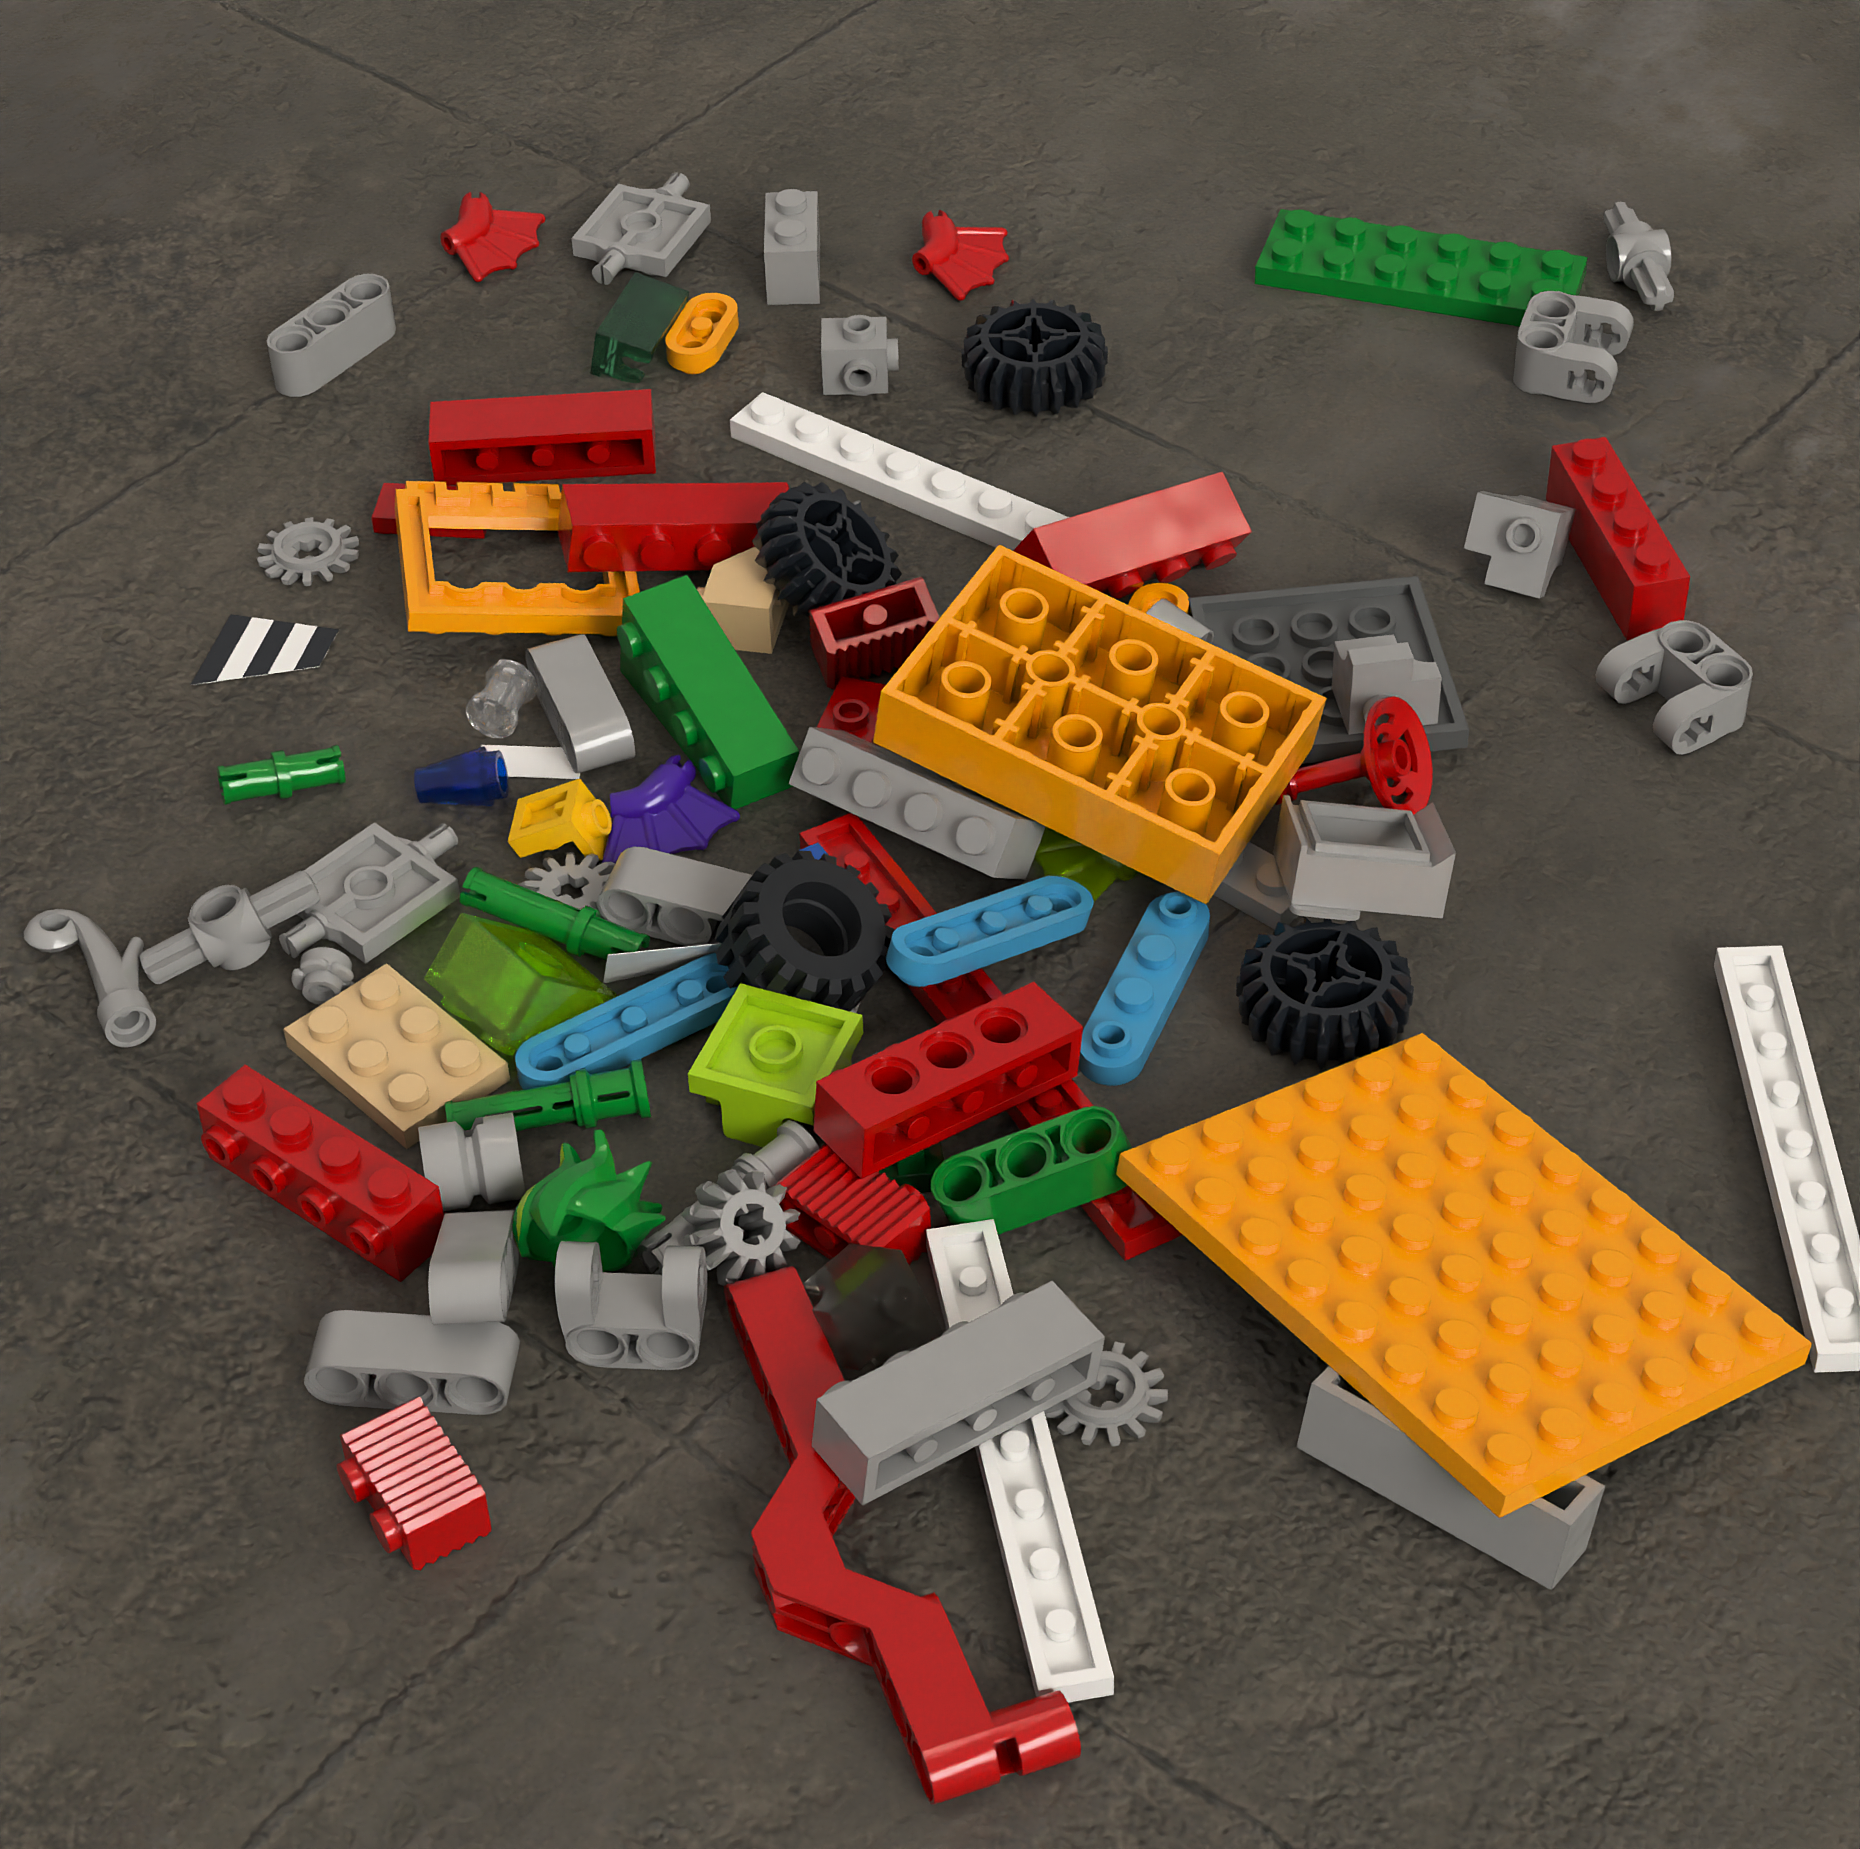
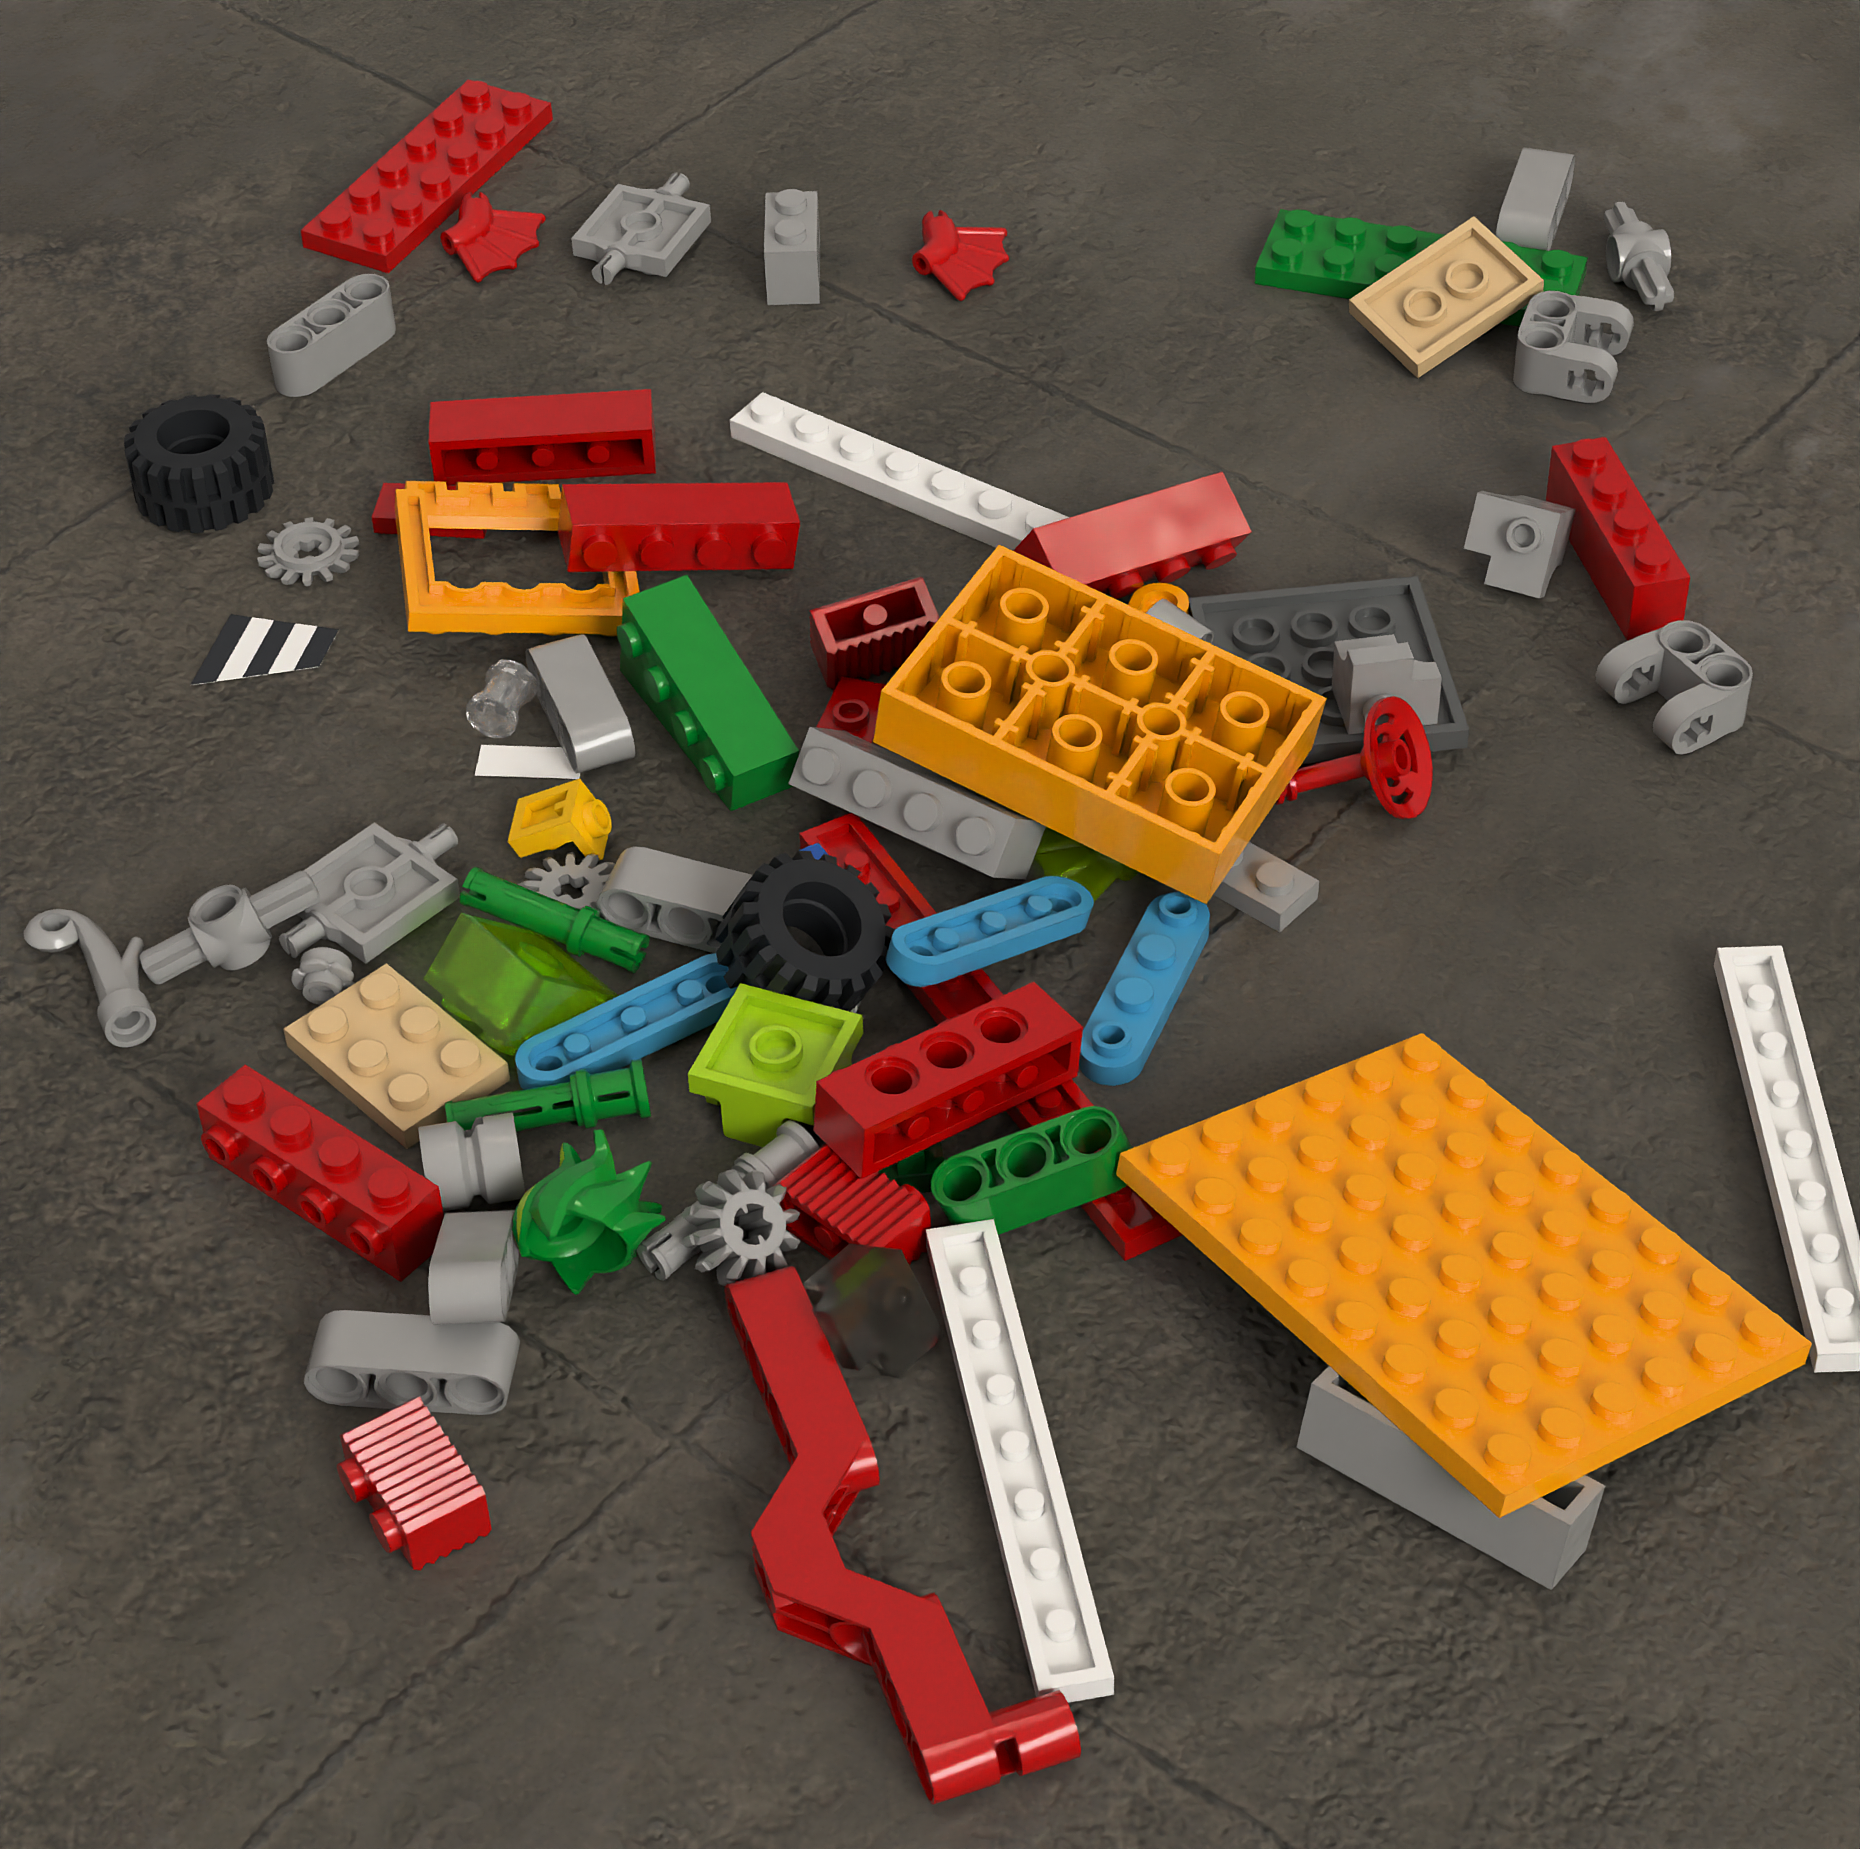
green pin [217,745,346,805] -> none
clear blue cone [414,746,509,807] -> none
light grey piece [555,1241,707,1370] -> none
clear green hinge [590,272,689,383] -> none
dark purple arm [602,755,740,864] -> none
white sticker [603,943,722,984] -> none
light orange plate [665,293,739,374] -> none
tan slope [697,547,789,654] -> none
black gear [752,482,902,622] -> none
light grey brick [812,1281,1105,1506] -> none
light grey brick [821,315,899,396] -> none
black gear [961,298,1108,417] -> none
light grey gear [1044,1341,1168,1446] -> none
black gear [1236,916,1414,1070] -> none
light grey piece [1273,795,1456,921] -> none
none -> black tyre [124,394,274,533]
none -> red plate [300,79,553,273]
none -> tan plate [1349,216,1544,378]
none -> light grey beam [1496,147,1575,251]

